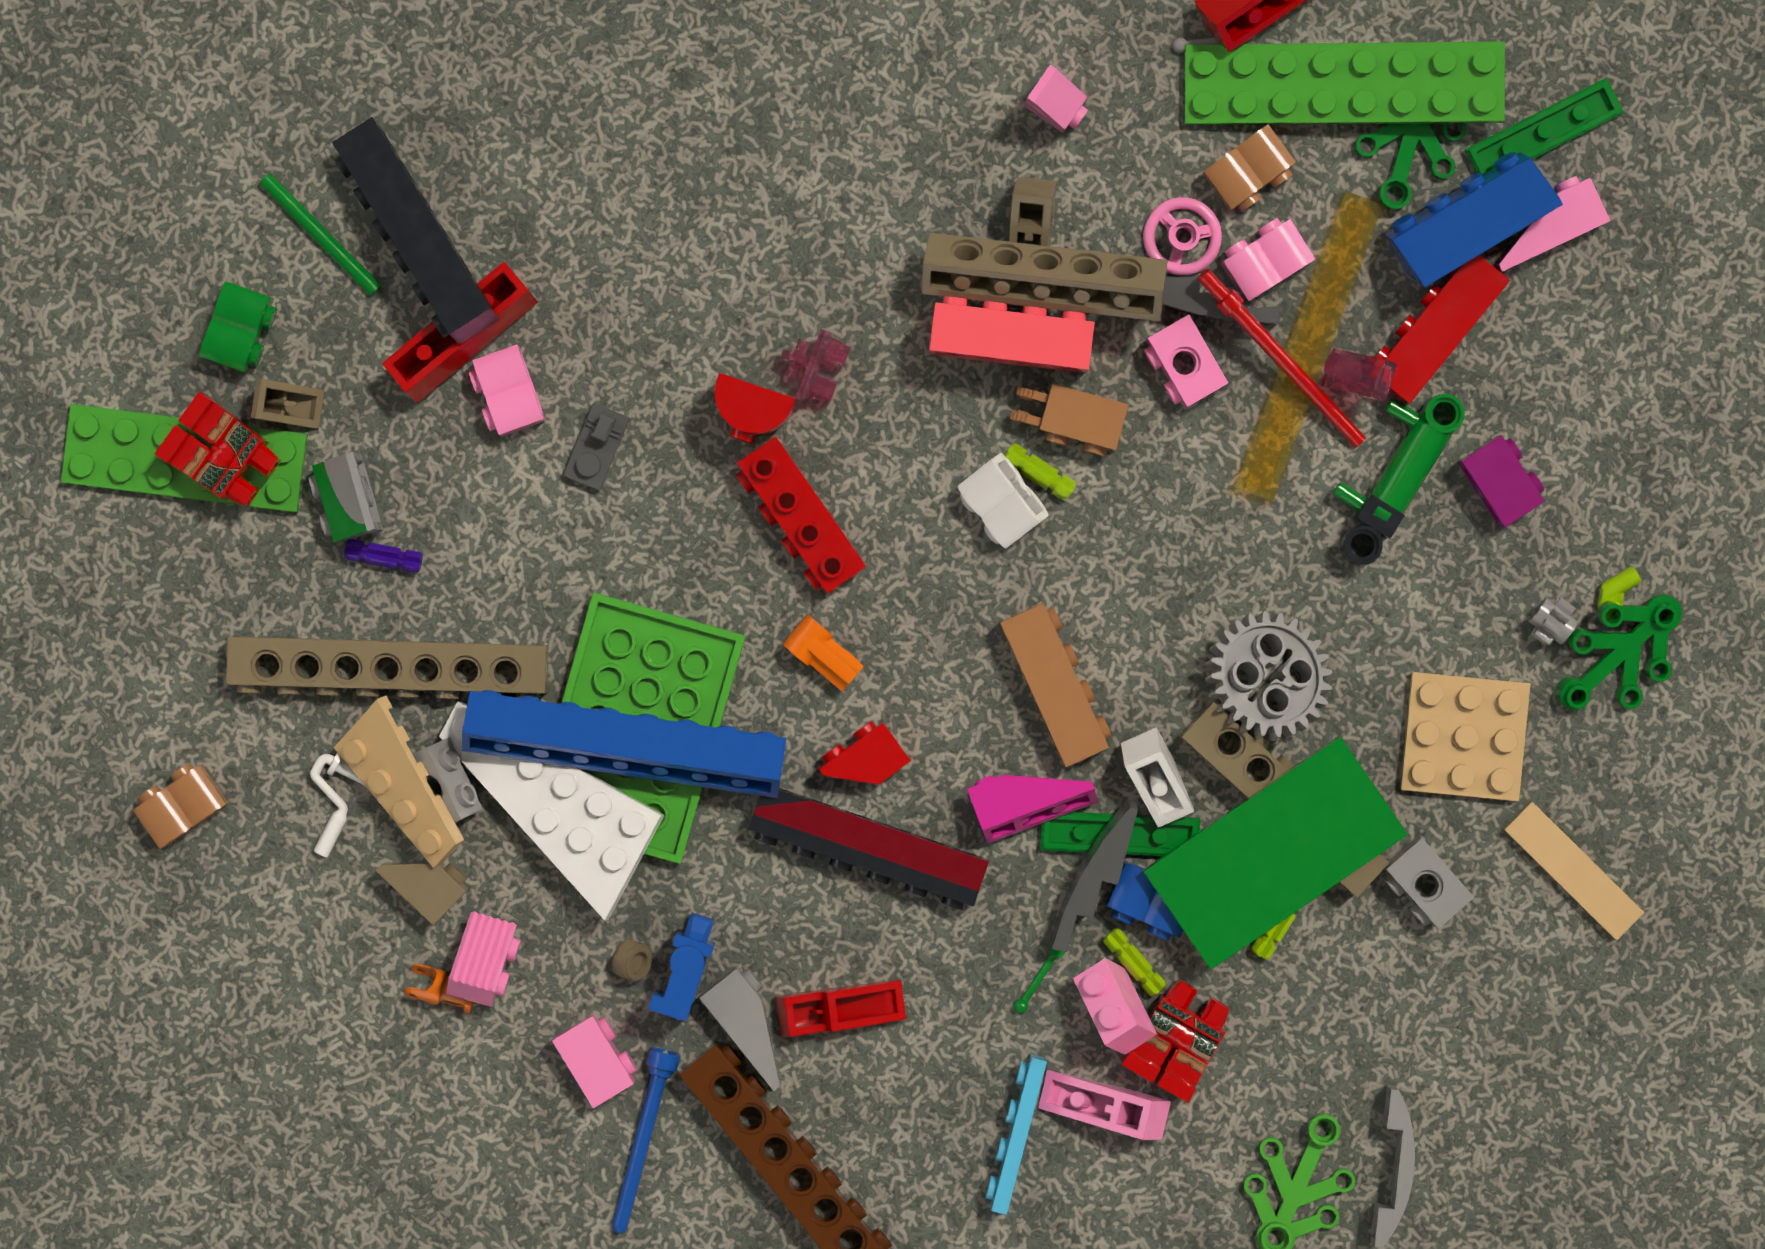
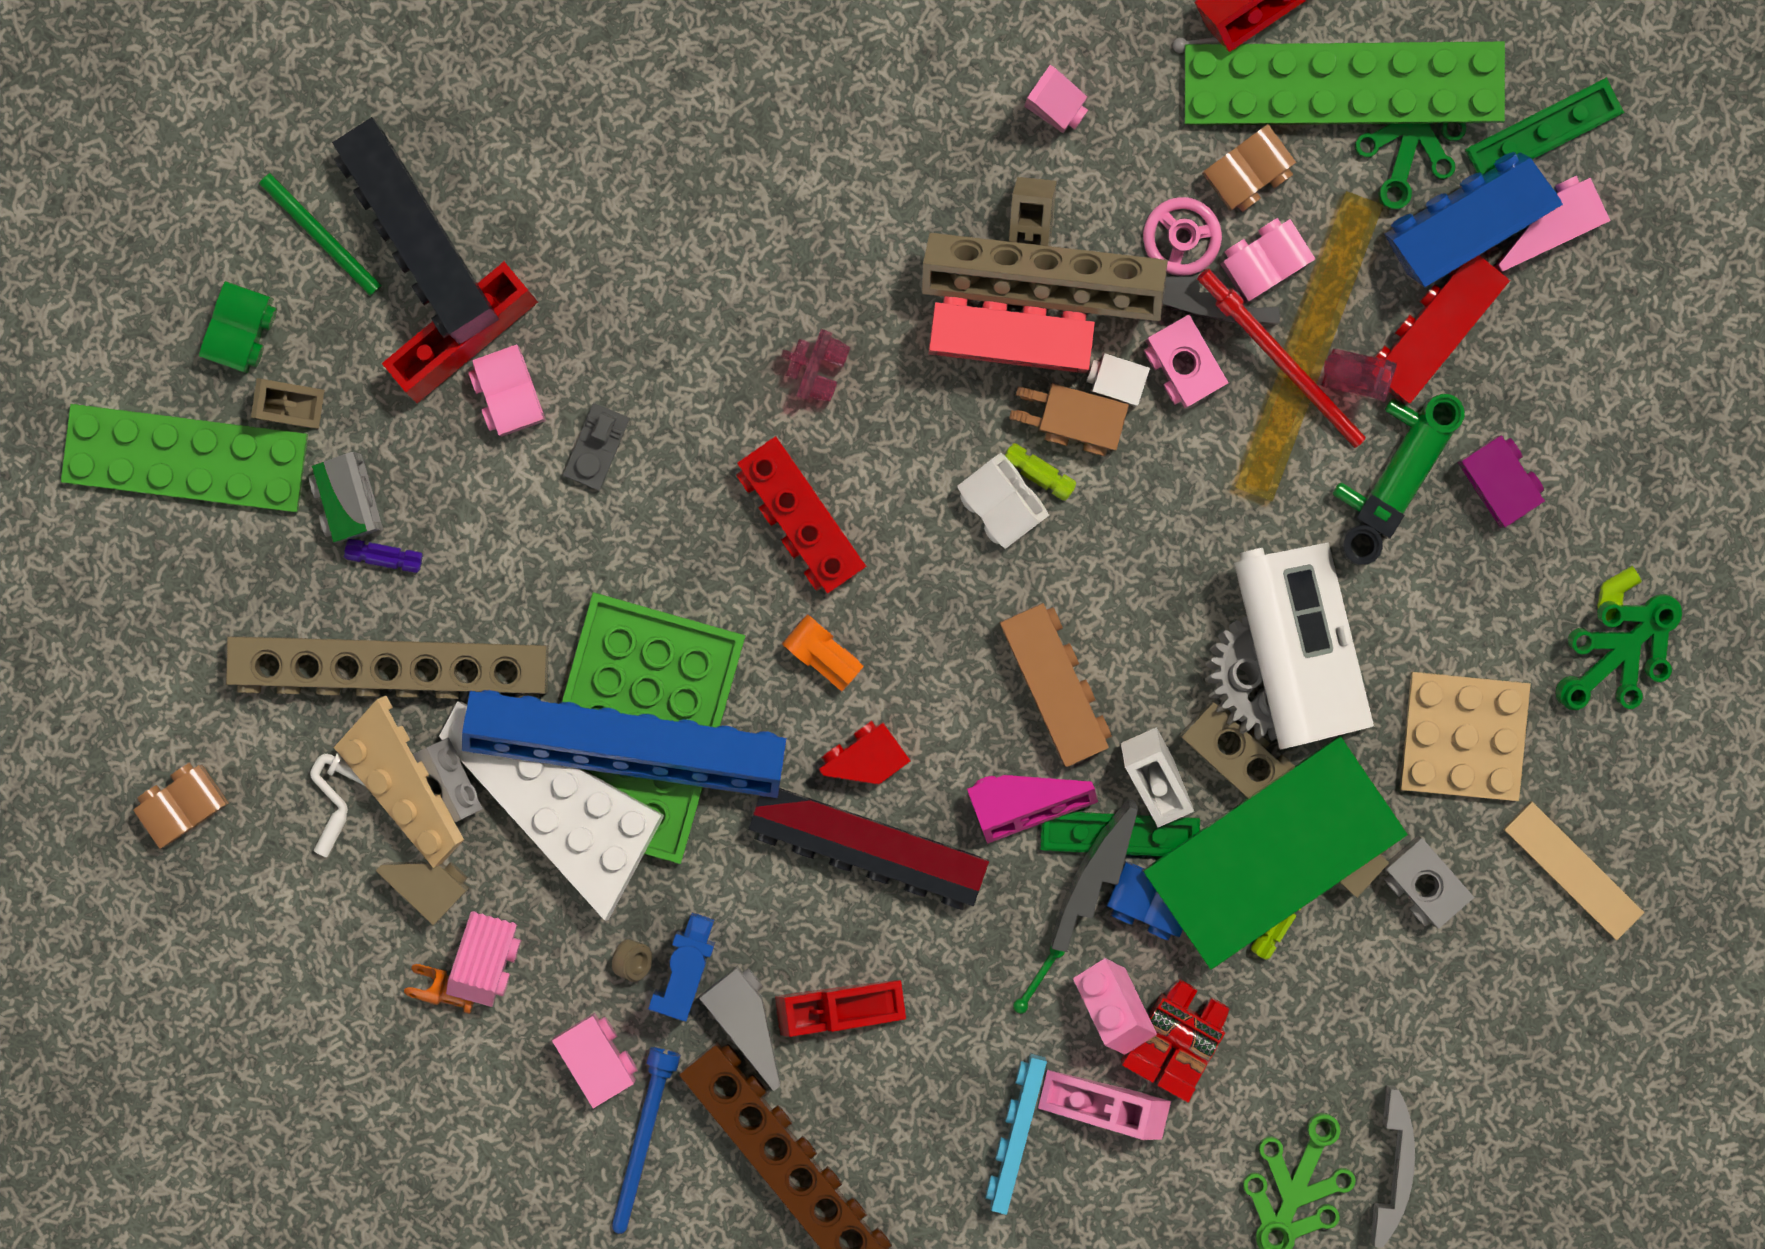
red hips [154,391,281,507] -> none
red brick [715,373,796,444] -> none
lime axle [1103,928,1166,997] -> none
light grey gear [1528,597,1578,646] -> none
none -> white brick [1086,353,1150,407]
none -> white door [1234,542,1374,749]

